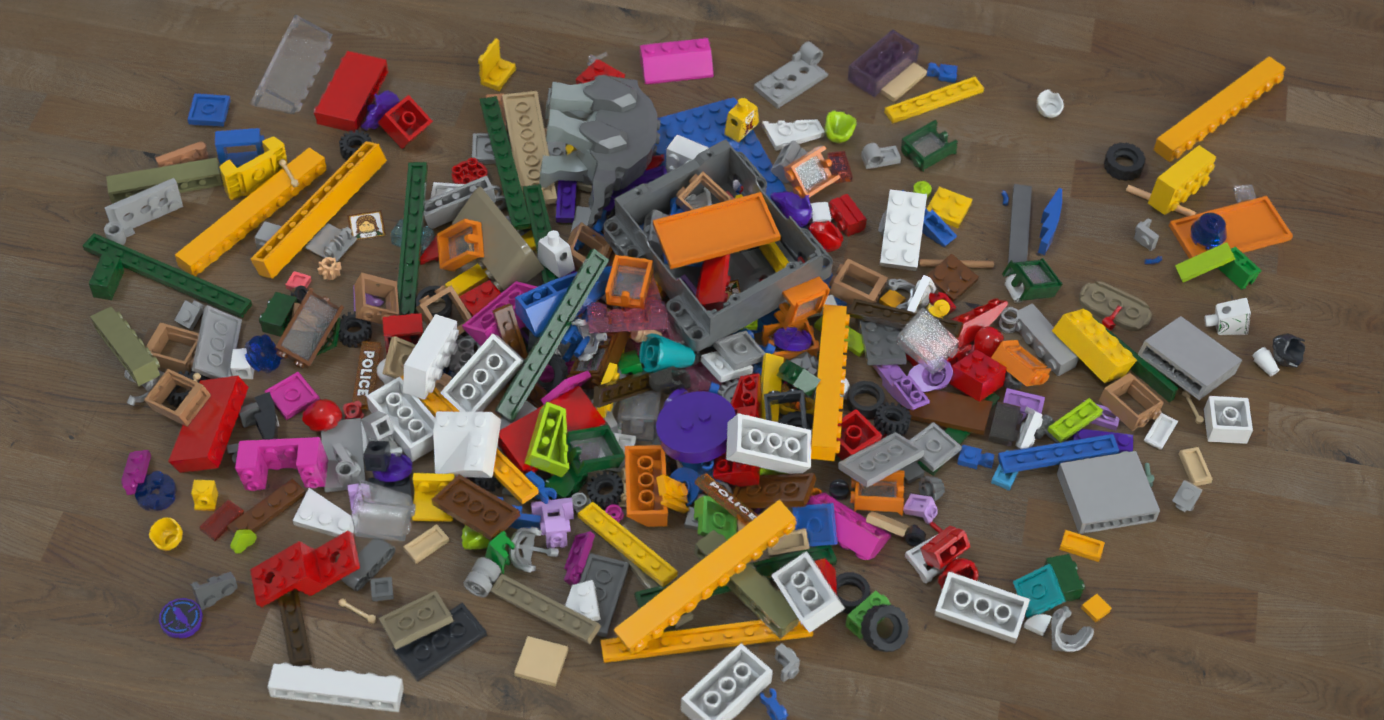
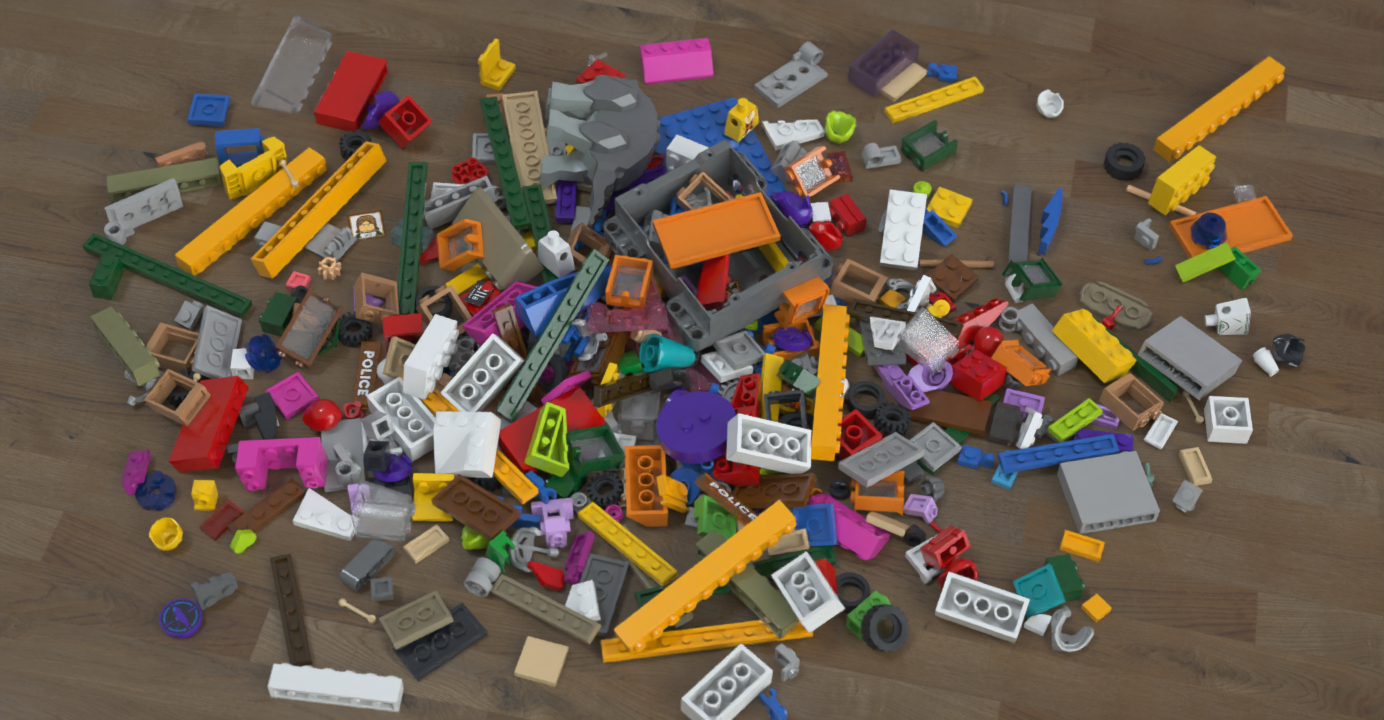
red bracket [250,531,360,607] -> none
none -> black sticker [464,280,495,306]
none -> red tile [526,561,564,591]
none -> white wing [870,317,906,350]

